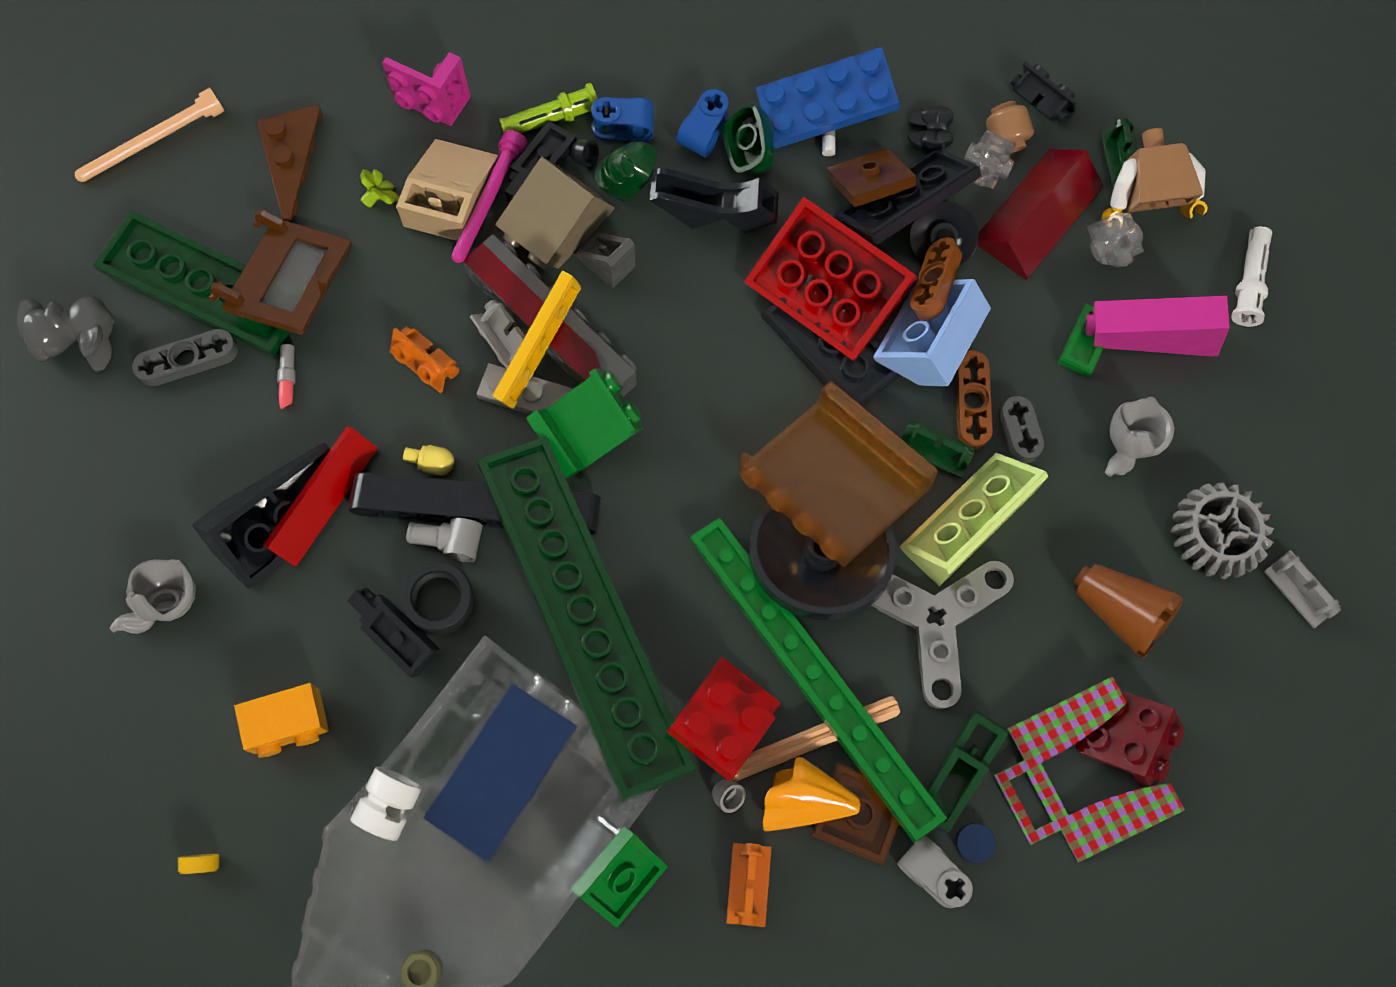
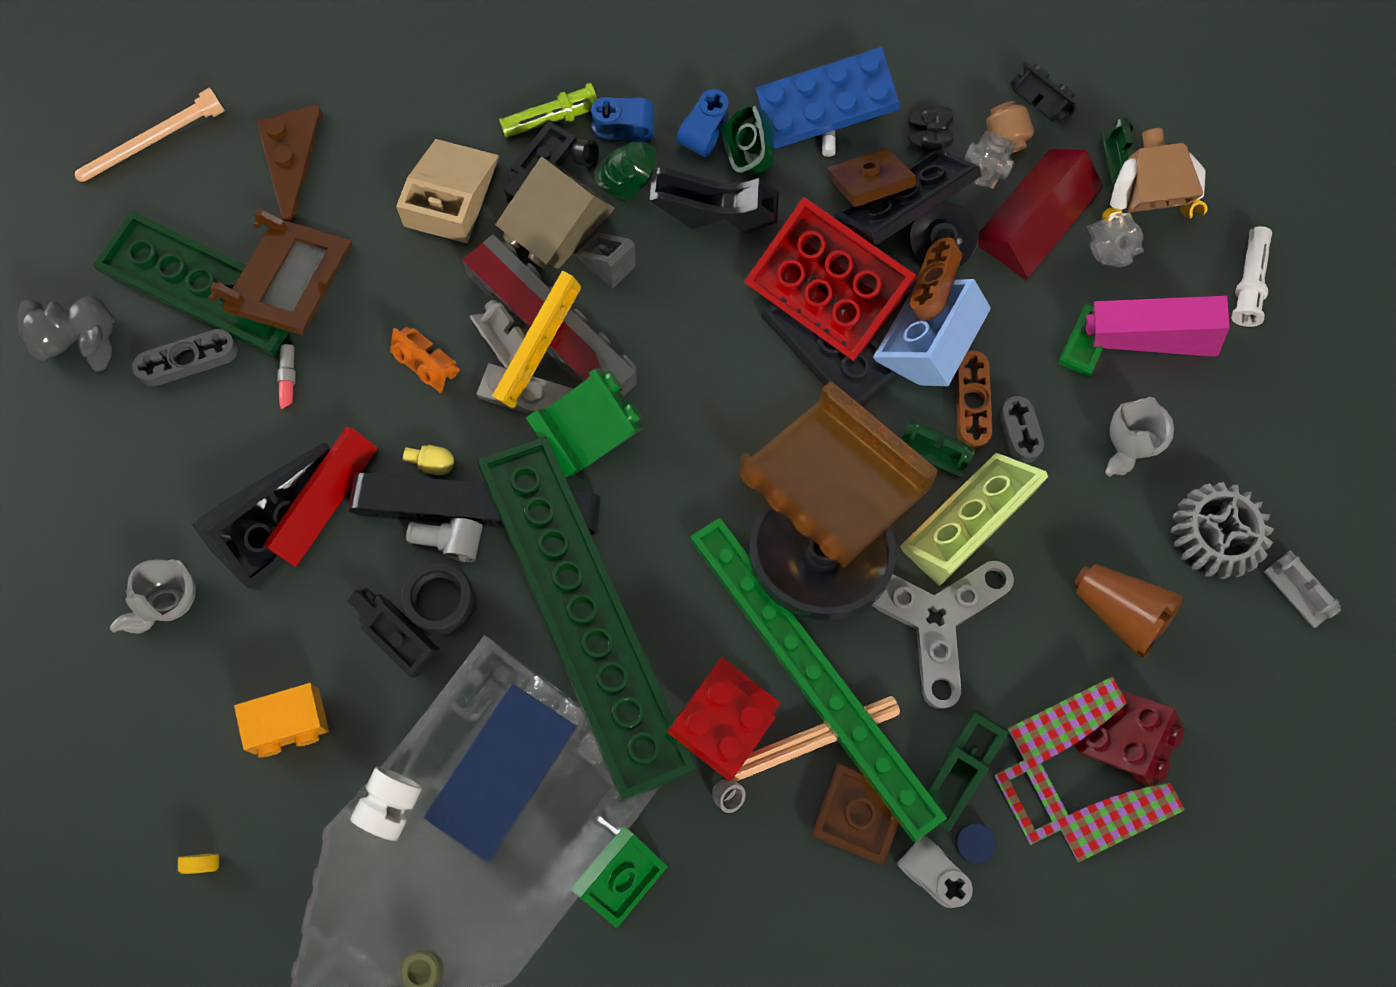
lime plant [360,169,399,207] -> none
dark pink bracket [382,52,471,126] -> none
dark pink piece [451,130,528,263] -> none
orange hinge [726,843,771,927] -> none
light orange hat [763,757,860,831] -> none

